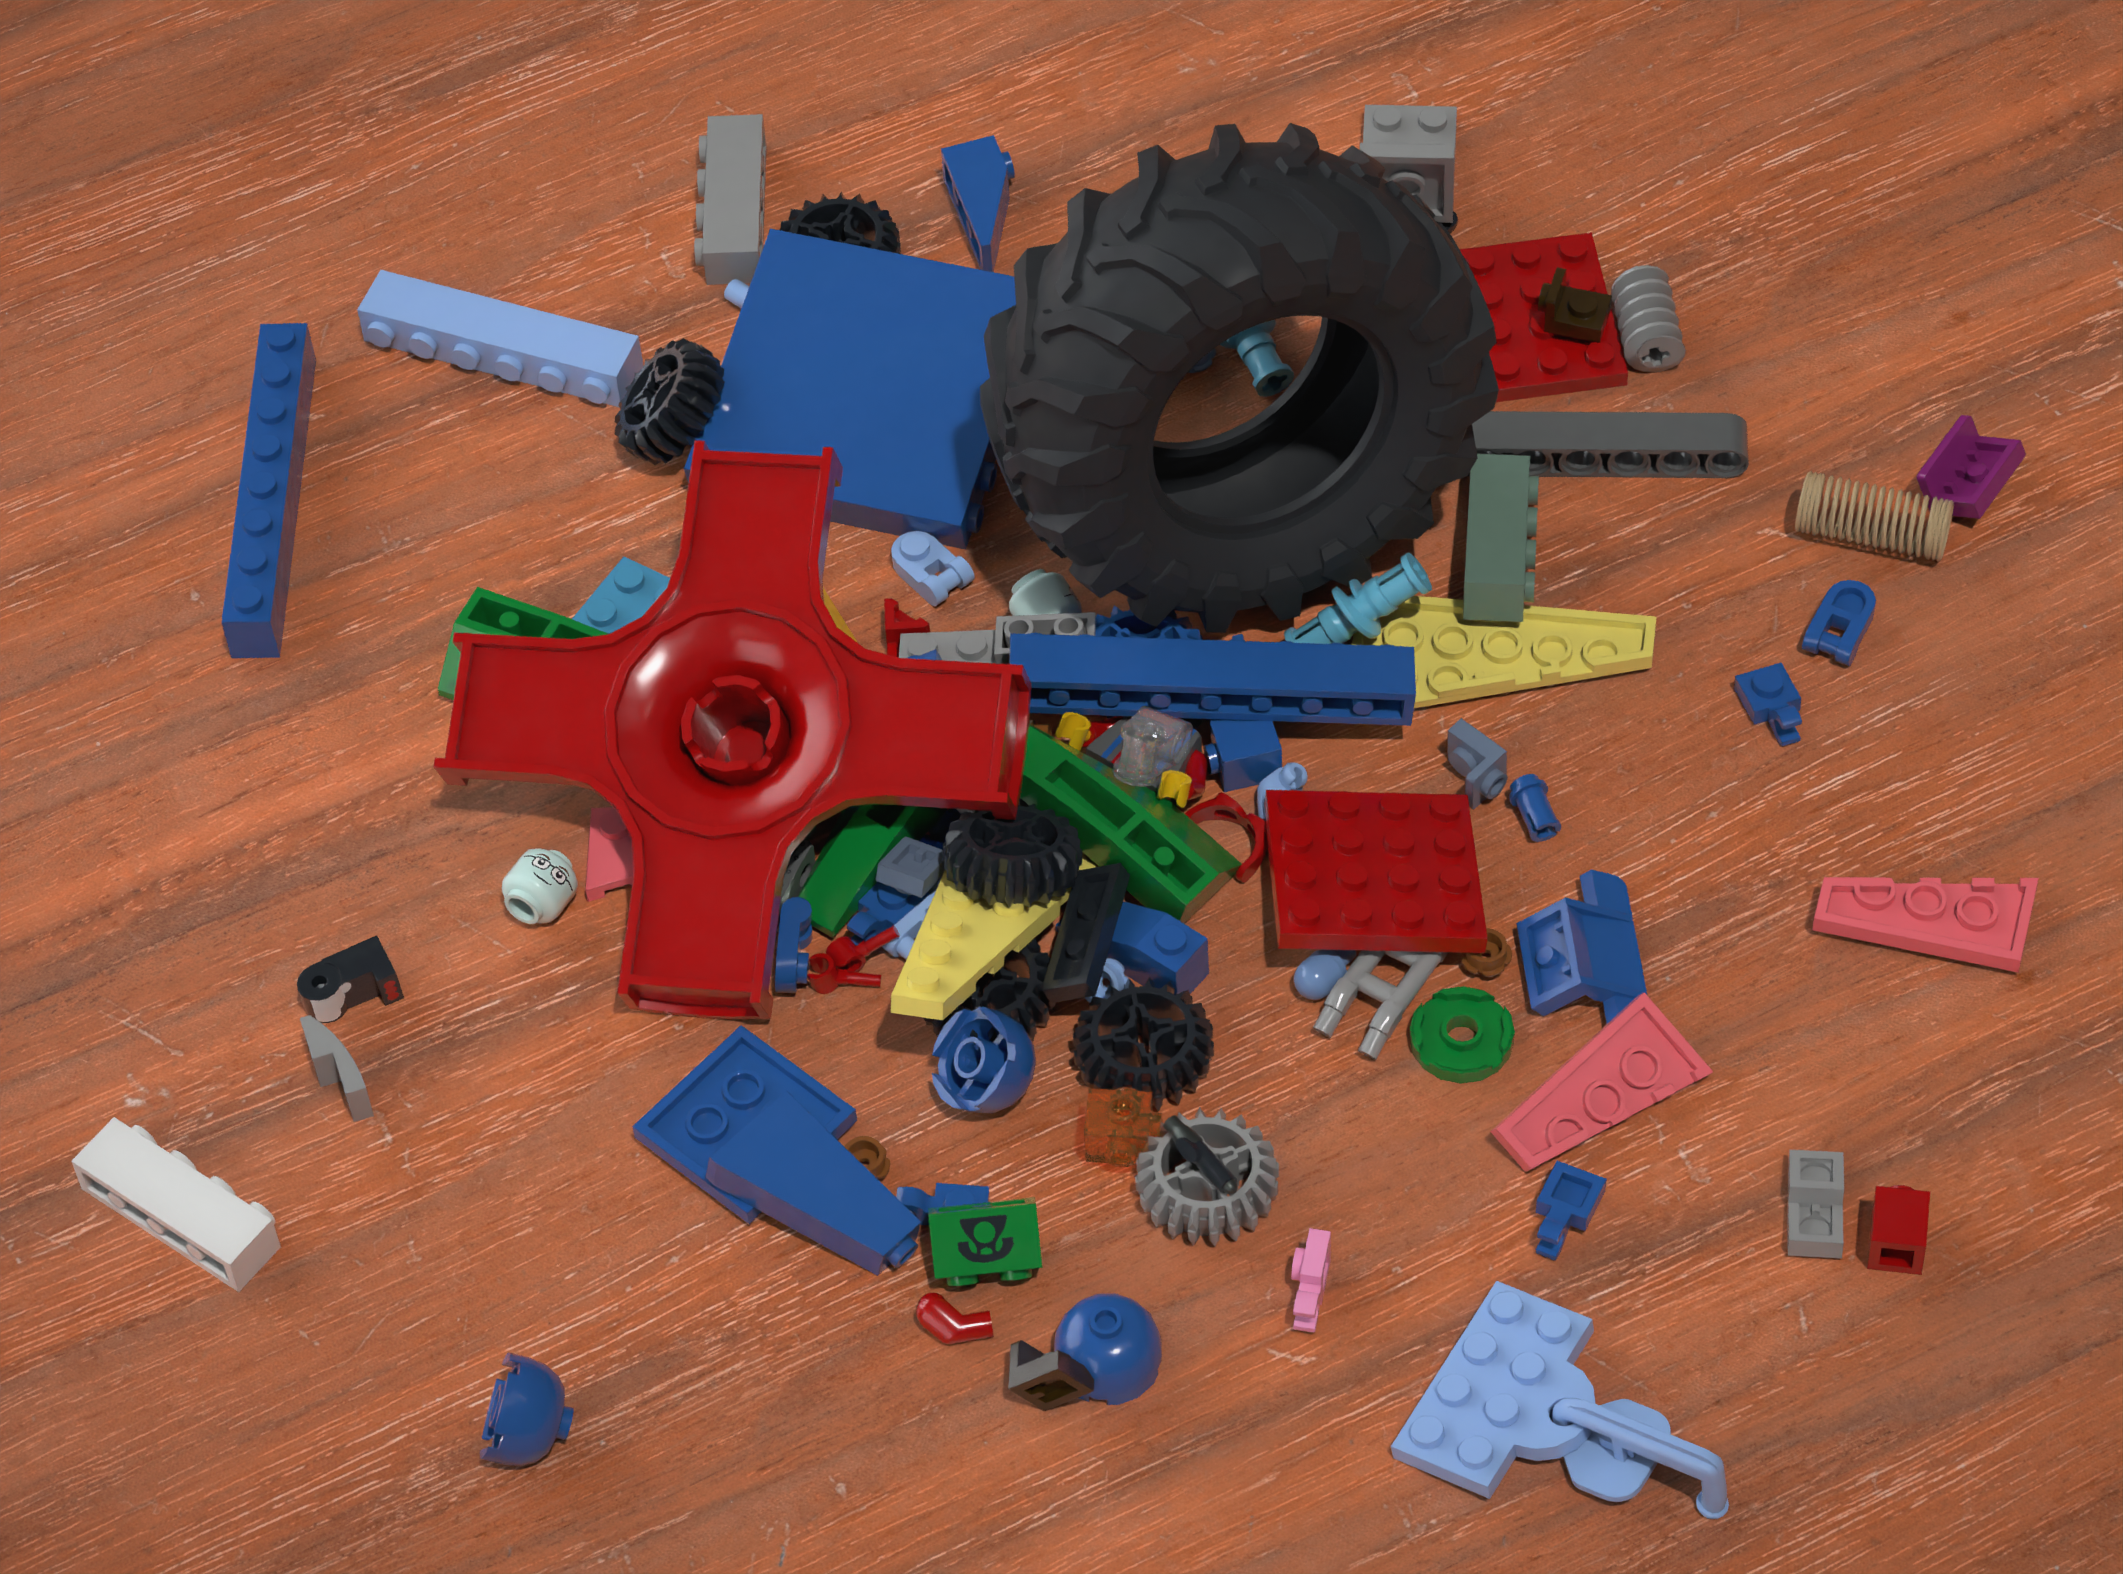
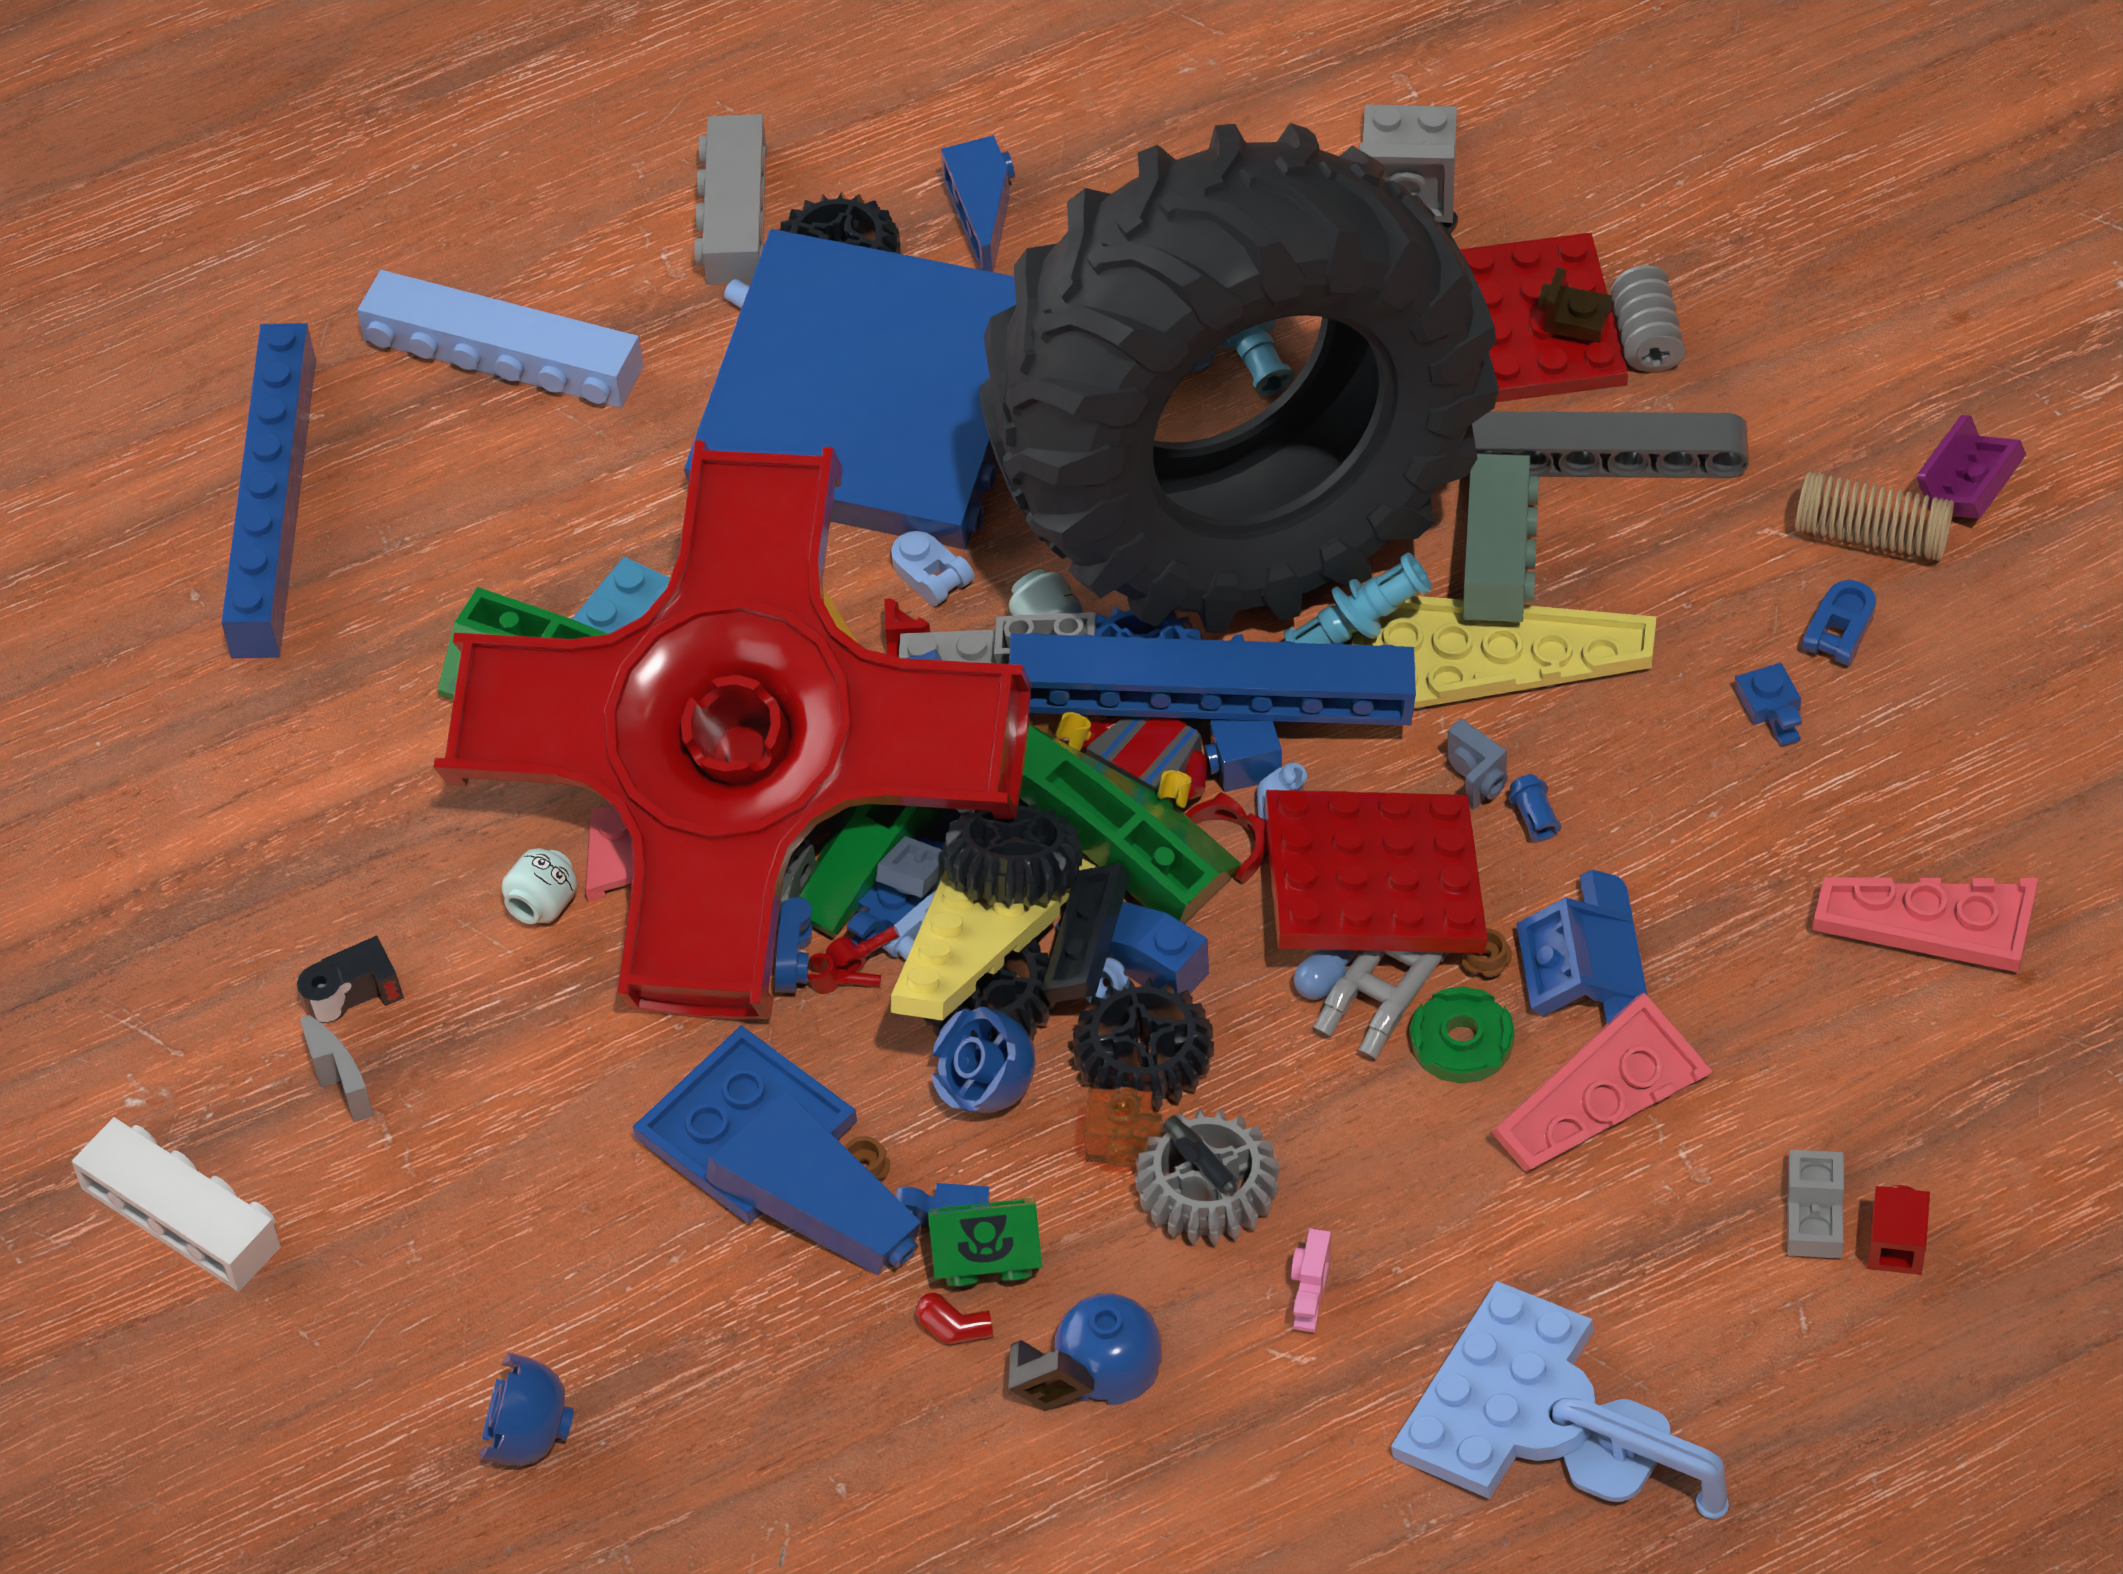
black gear [614,338,725,465] -> none
clear piece [1112,706,1193,787] -> none
blue plate [1536,1161,1607,1261] -> none

